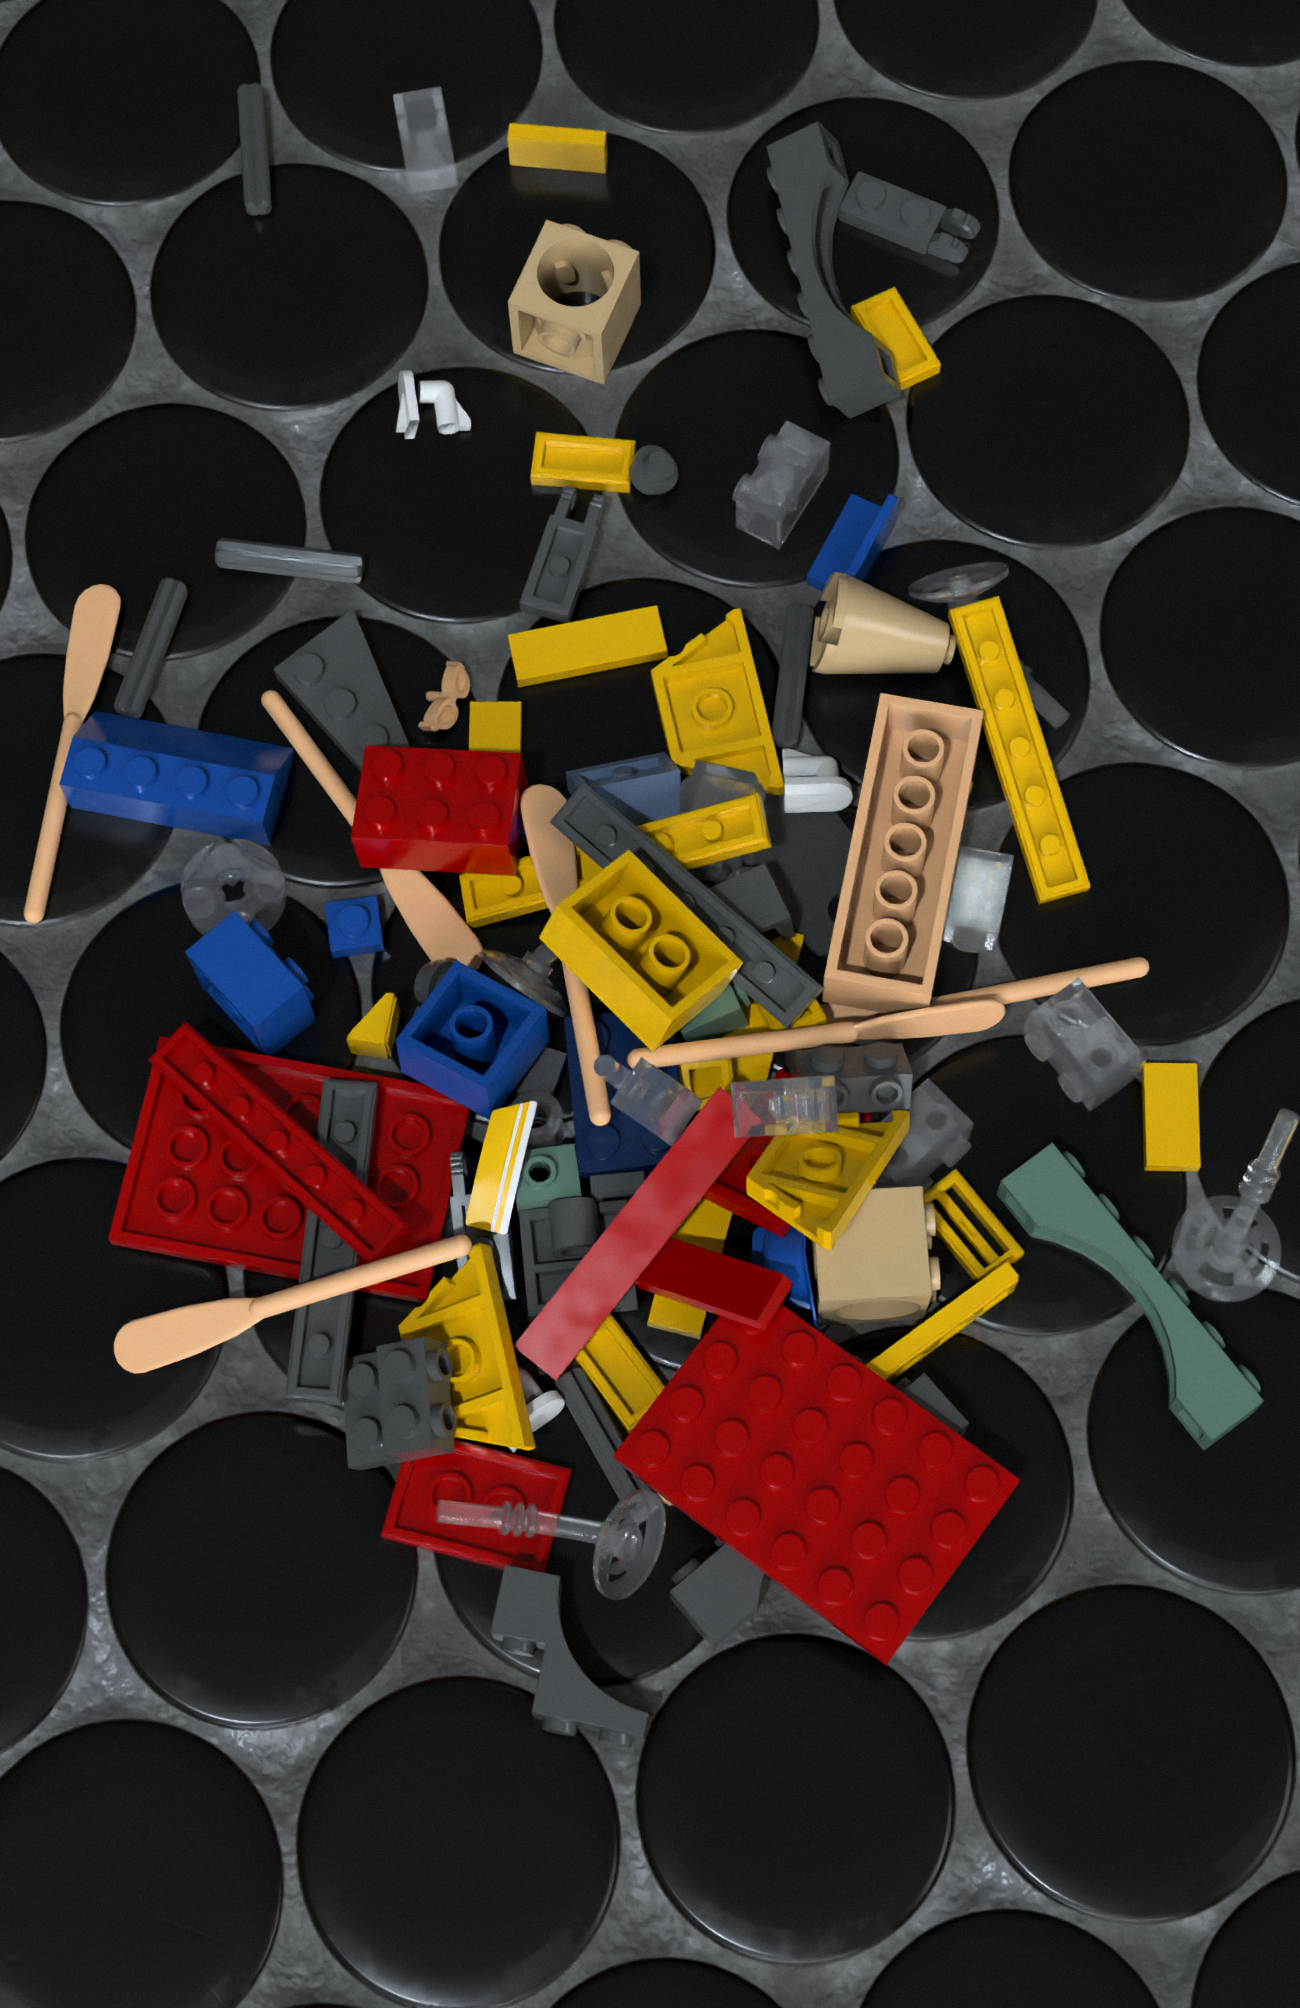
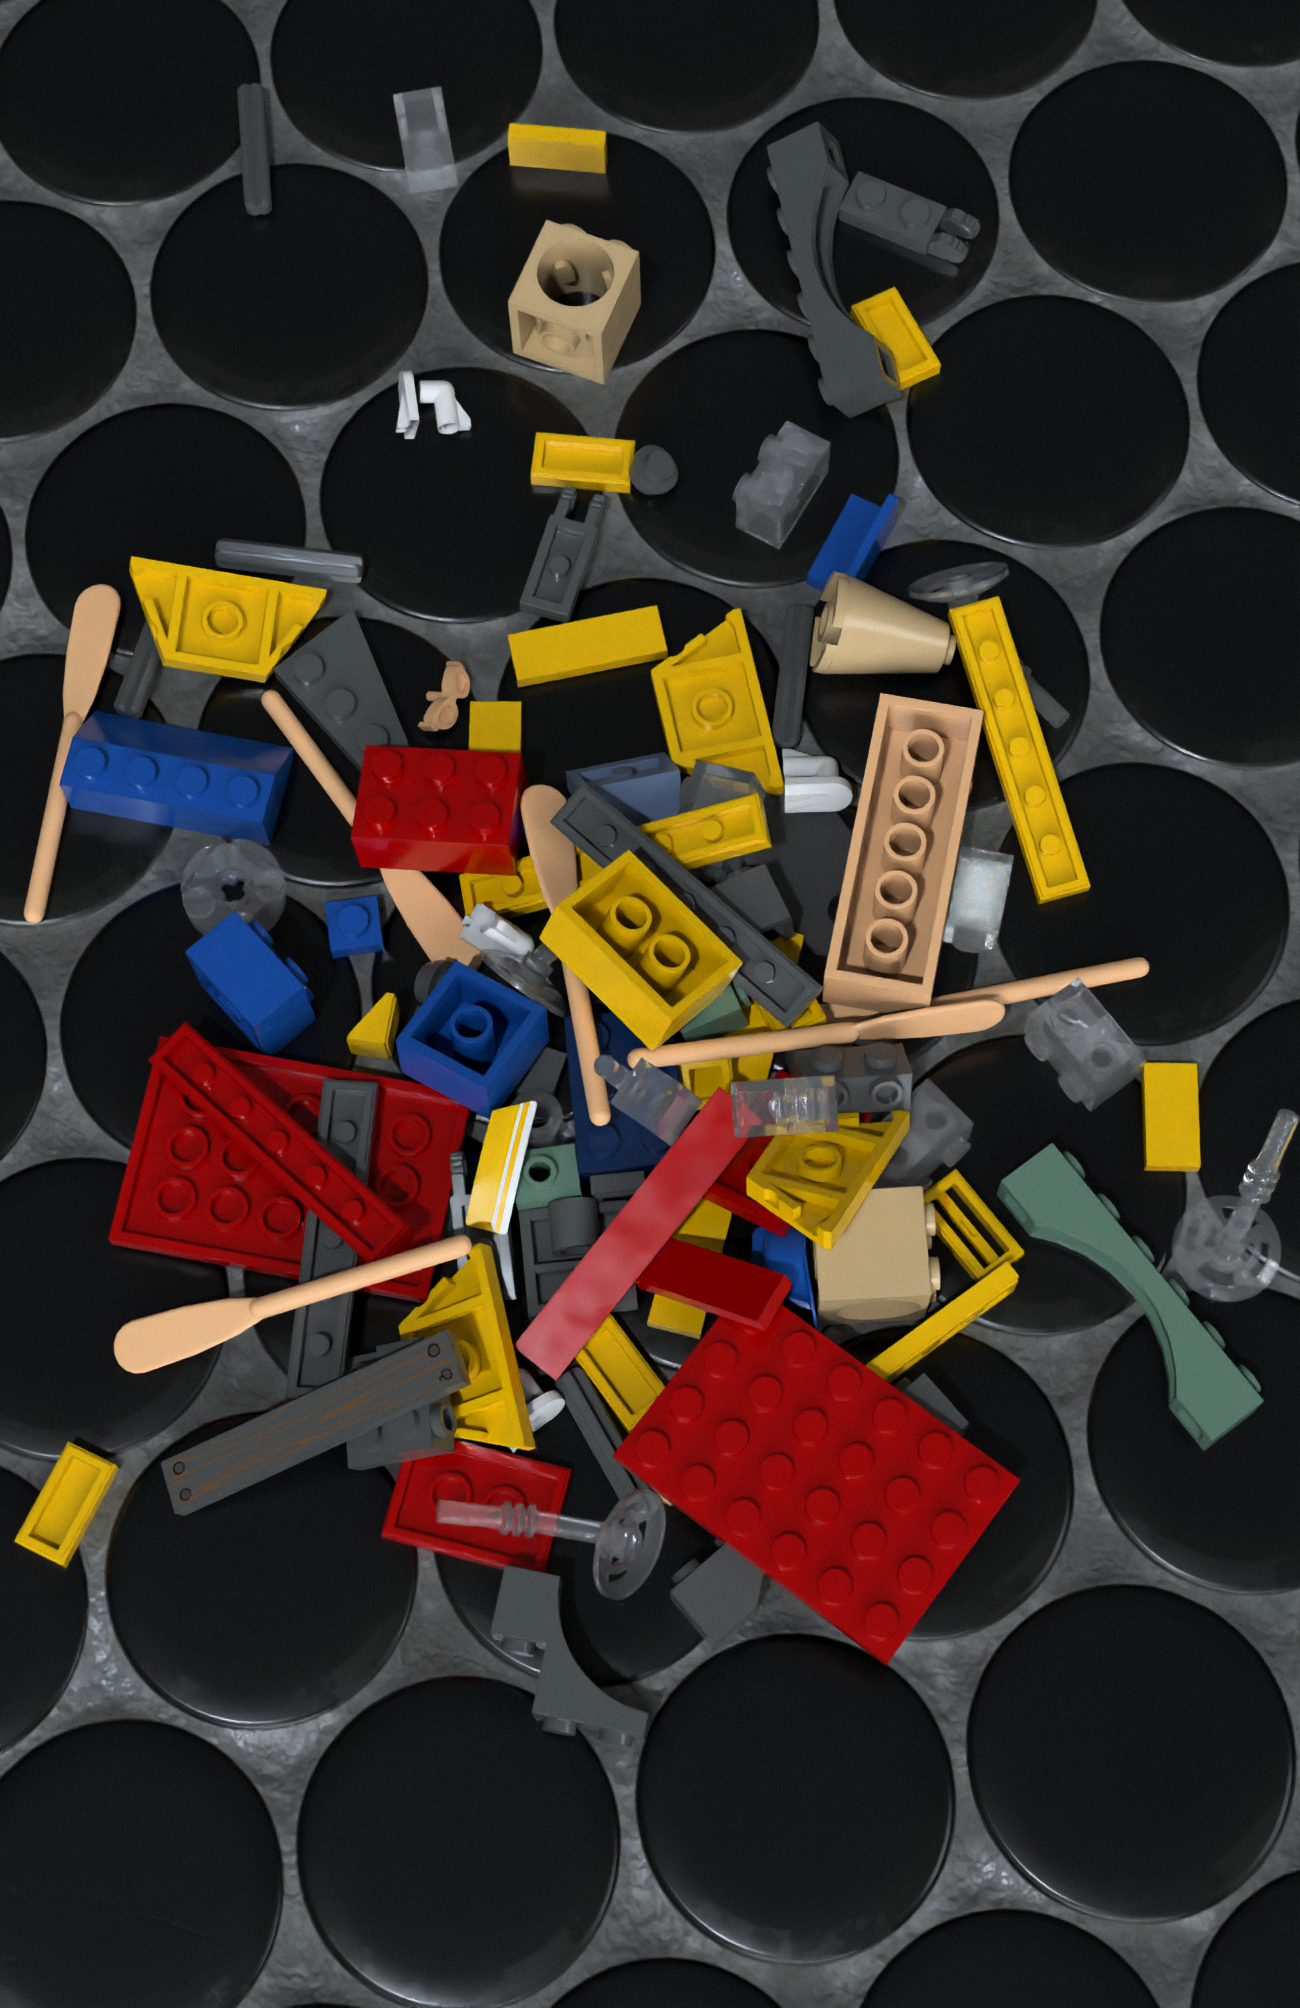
none -> yellow tile [14,1442,120,1568]
none -> yellow wing [129,556,327,683]
none -> dark grey tile [160,1329,471,1516]
none -> white piece [459,903,534,965]

